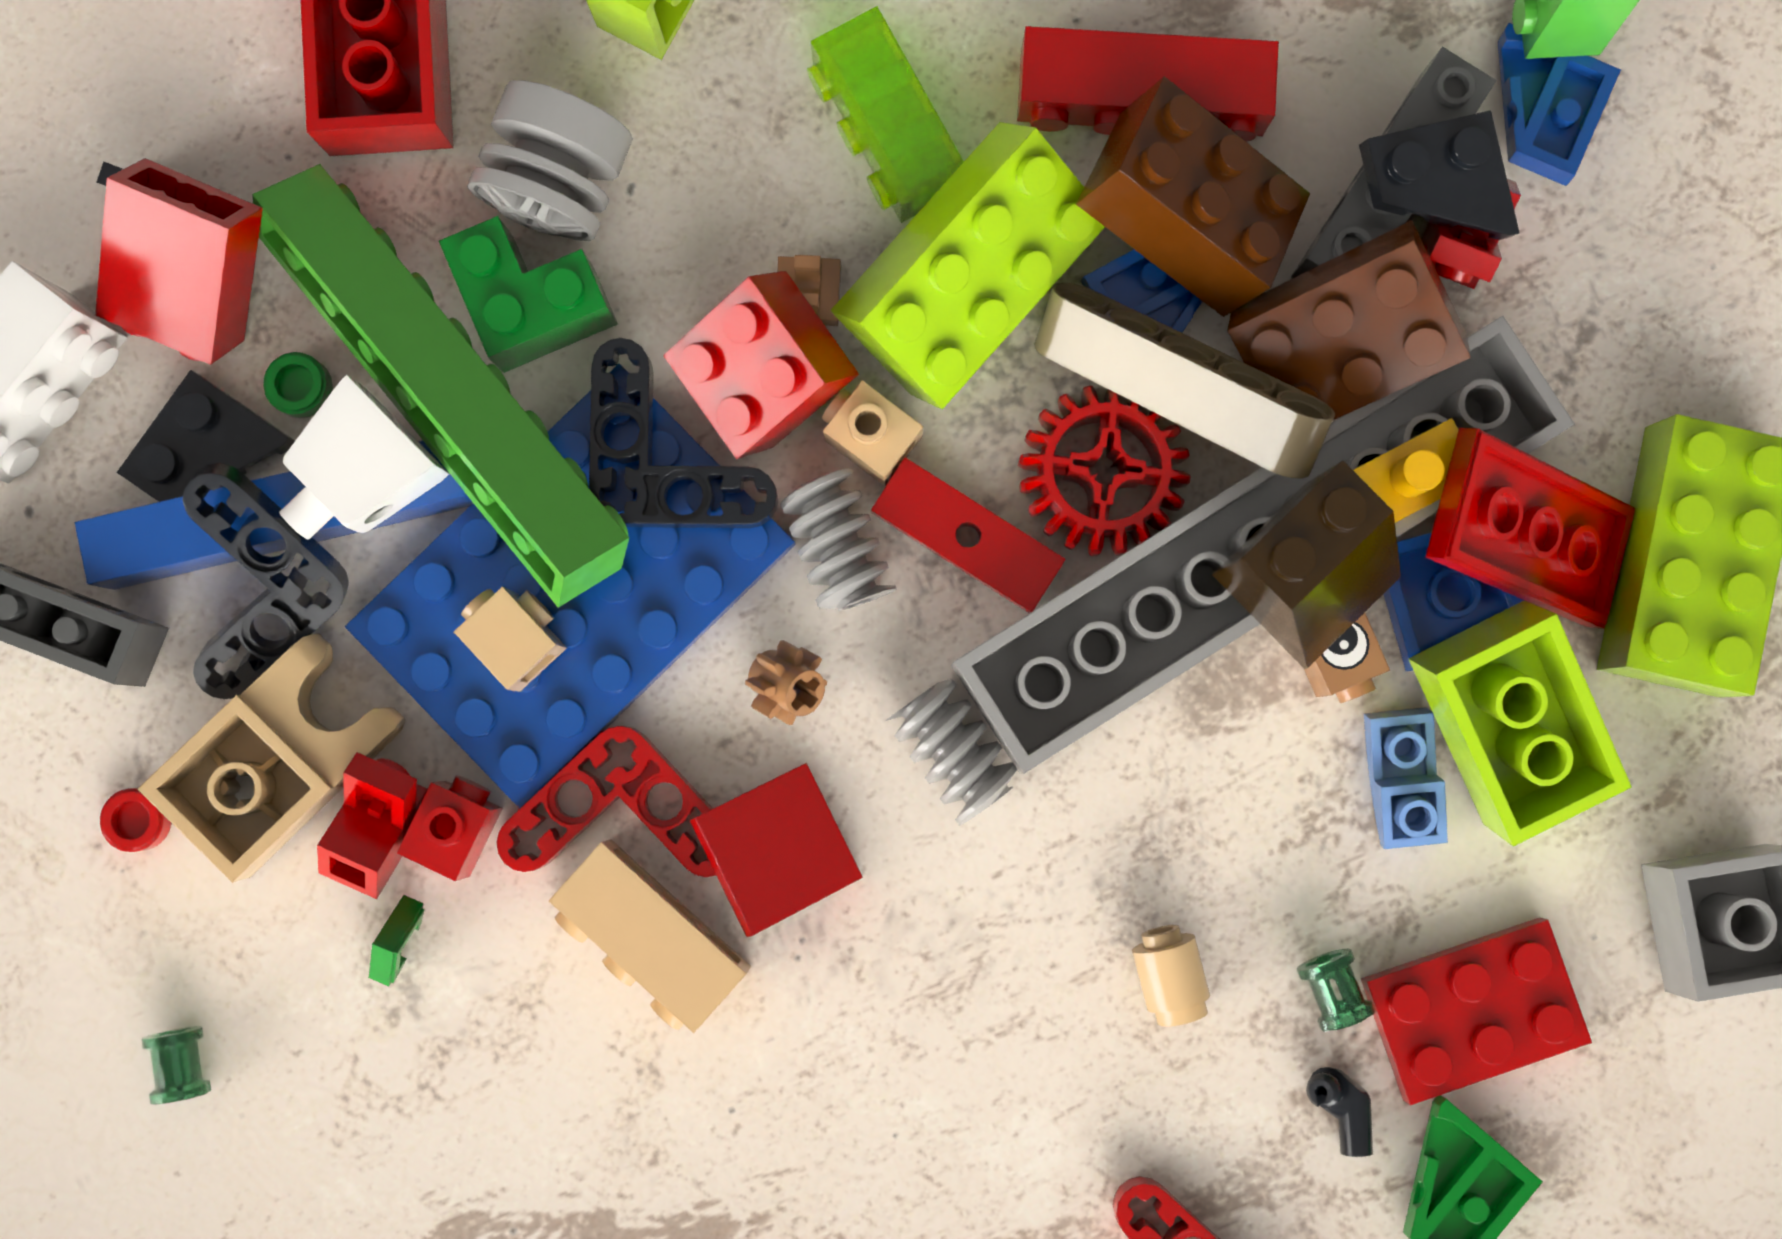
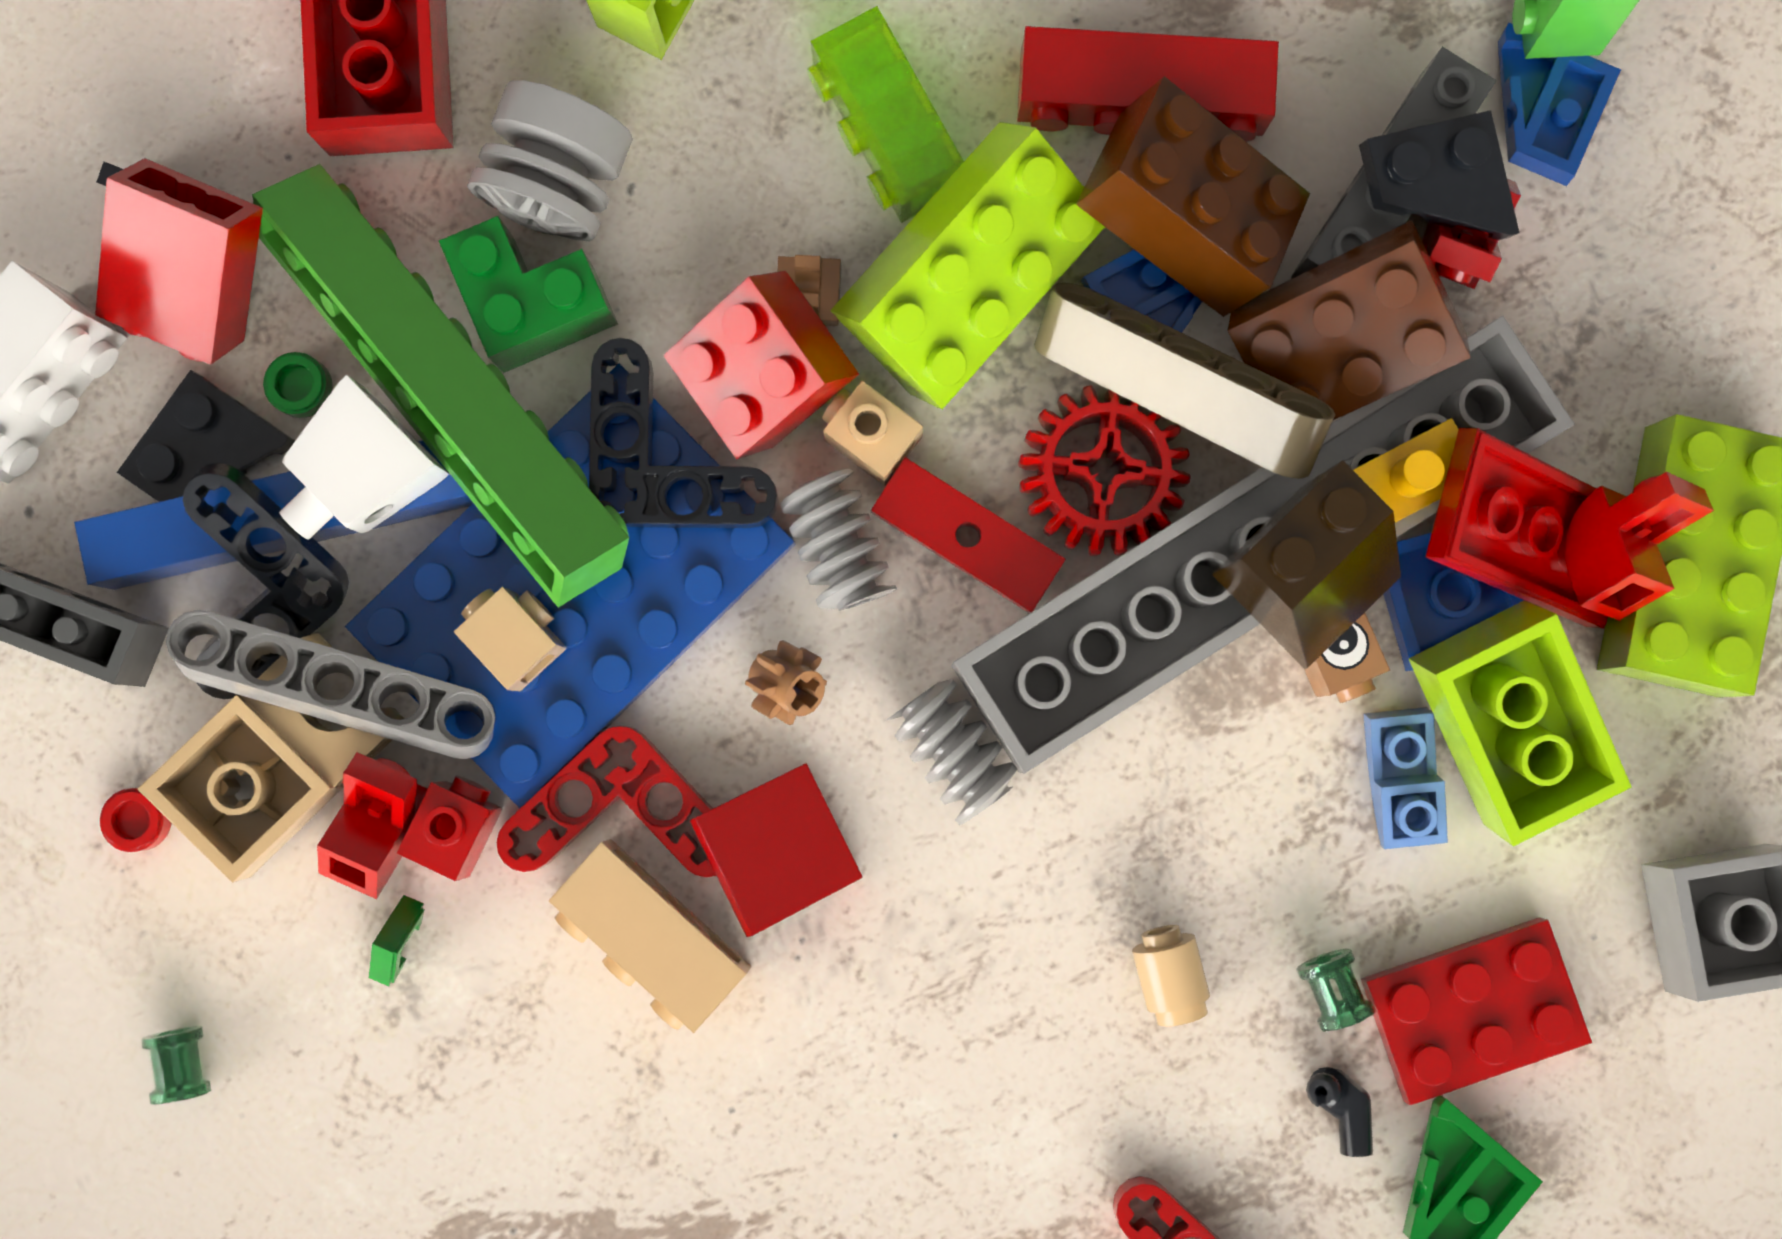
none -> light grey beam [166,610,495,759]
none -> red brick [1564,472,1714,620]

